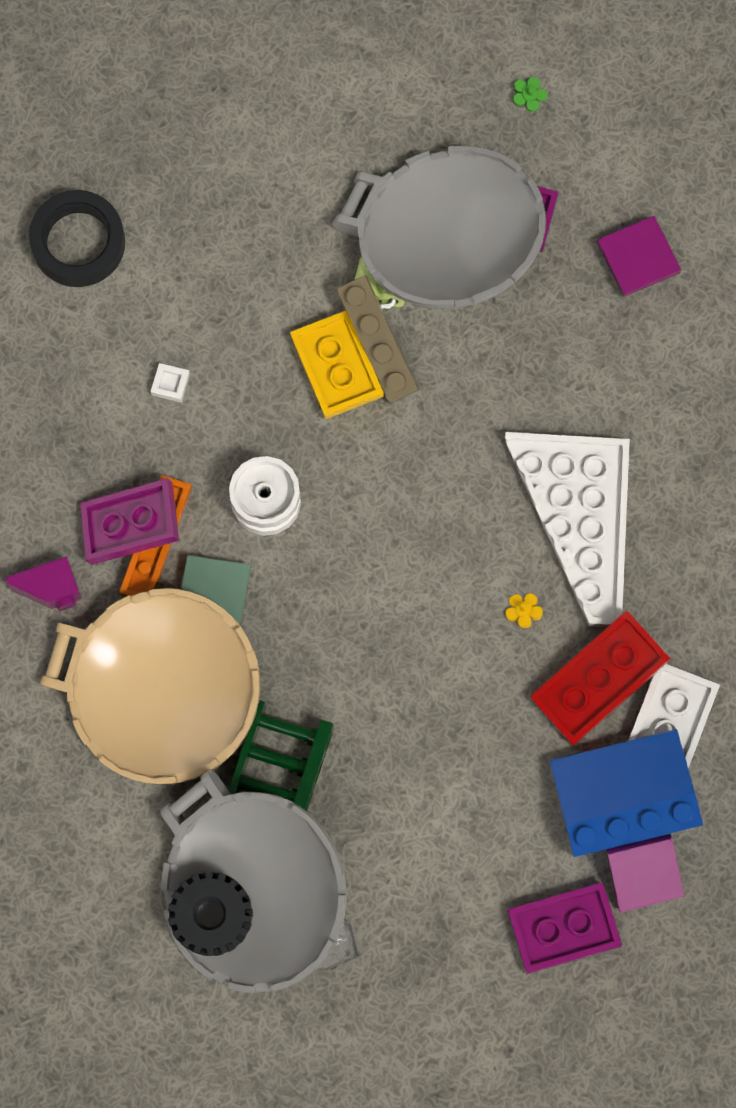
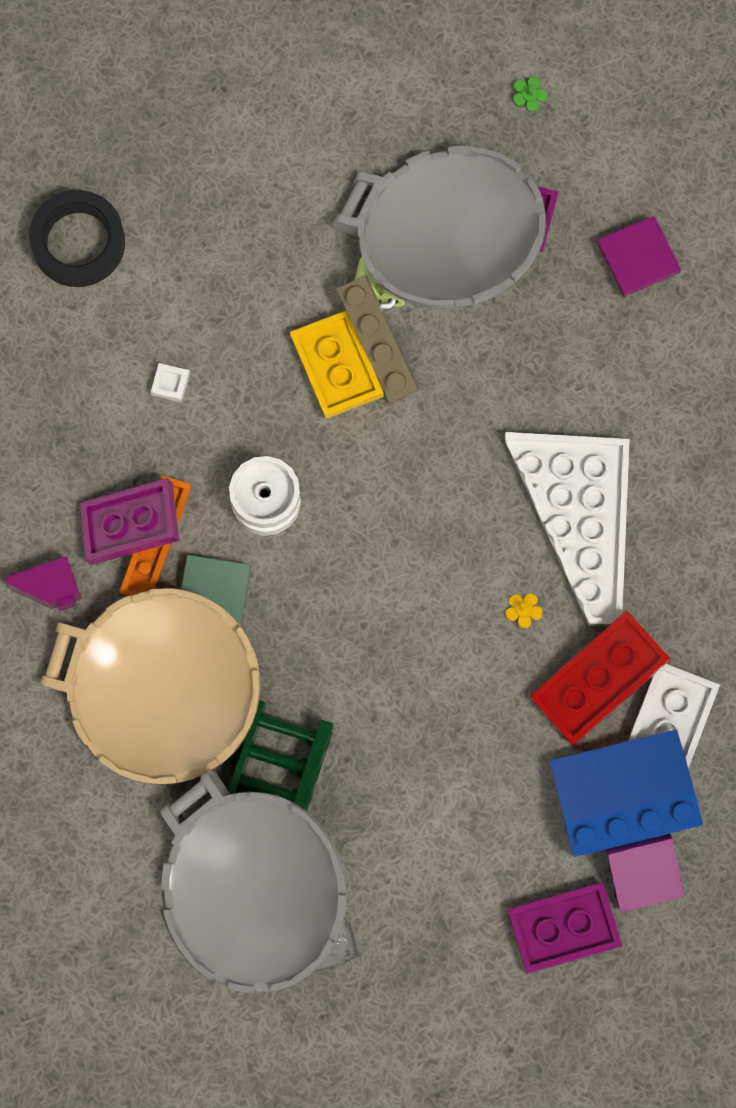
black tyre [168,871,253,956] -> none

